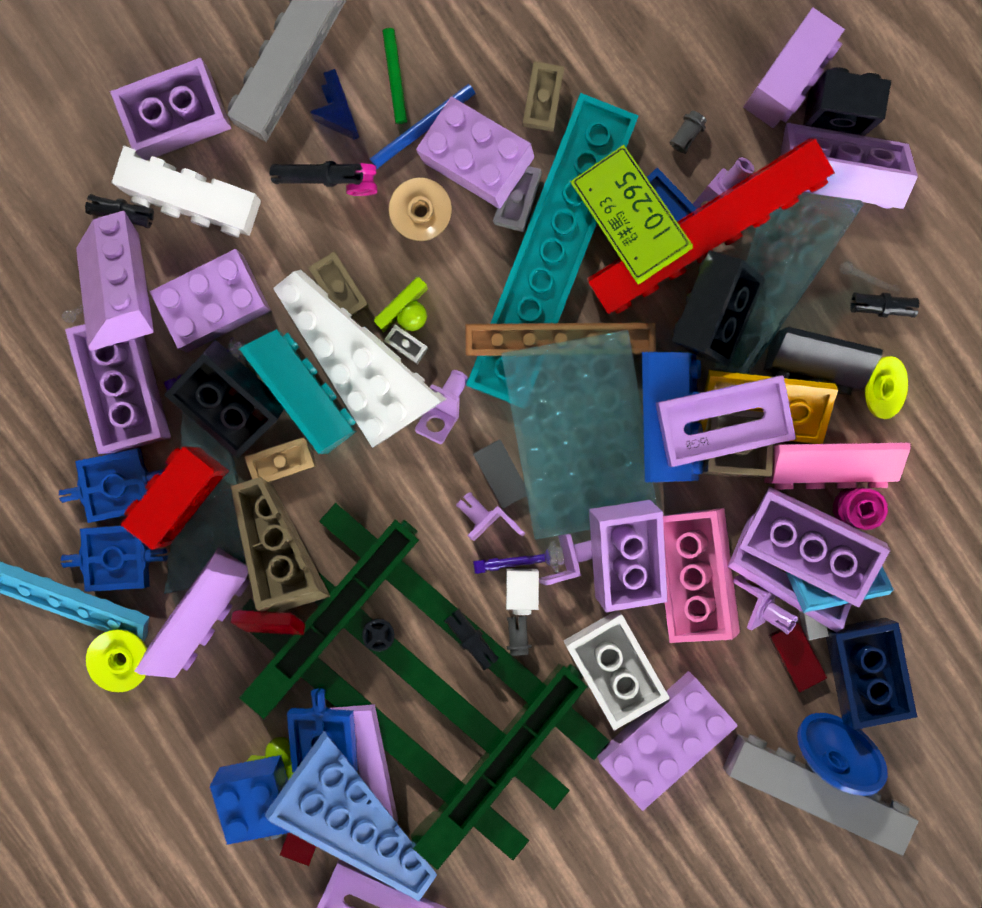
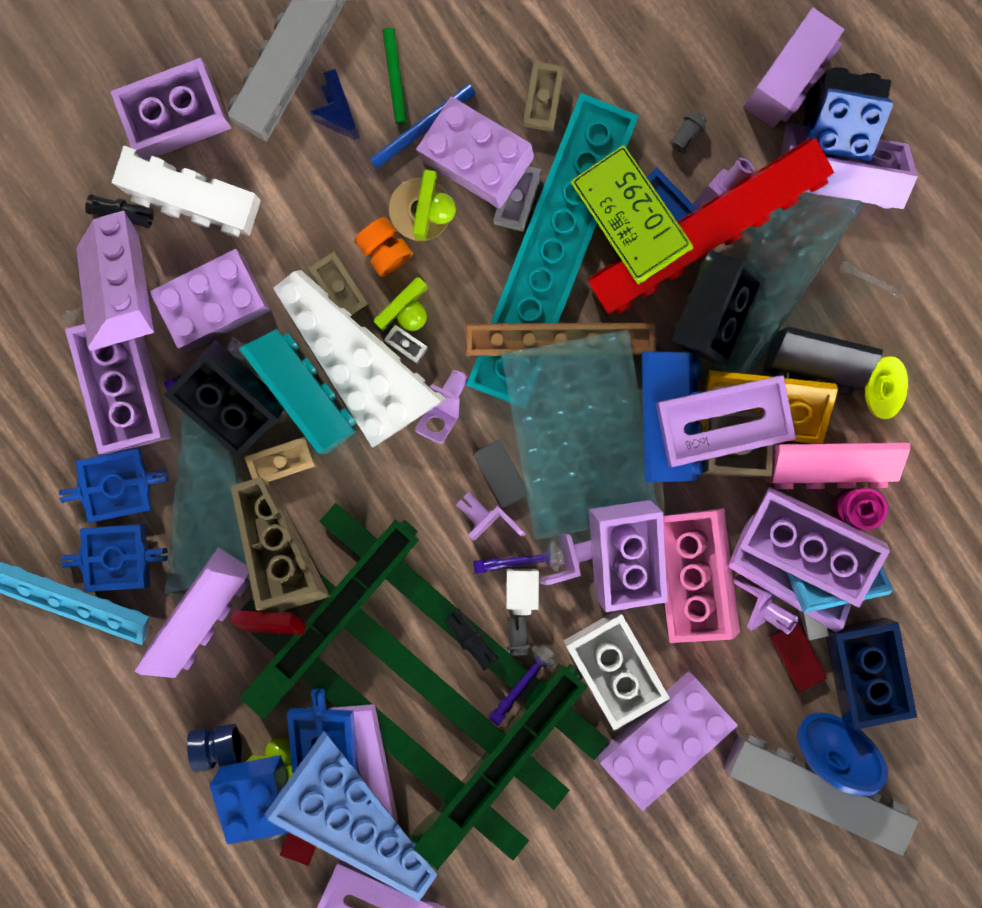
neon yellow dish [86,629,147,693] -> none
red brick [121,446,229,550] -> none
black pin [269,161,363,187] -> none
dark pink wheel [346,163,377,196] -> none
black wheel [362,618,395,652] -> none
black pin [850,292,919,318] -> none
none -> dark blue wheel [187,723,242,773]
none -> orange wheel [354,216,413,277]
none -> lime tile [412,169,456,241]
none -> dark purple piece [488,644,558,726]
none -> bracket [805,89,893,161]

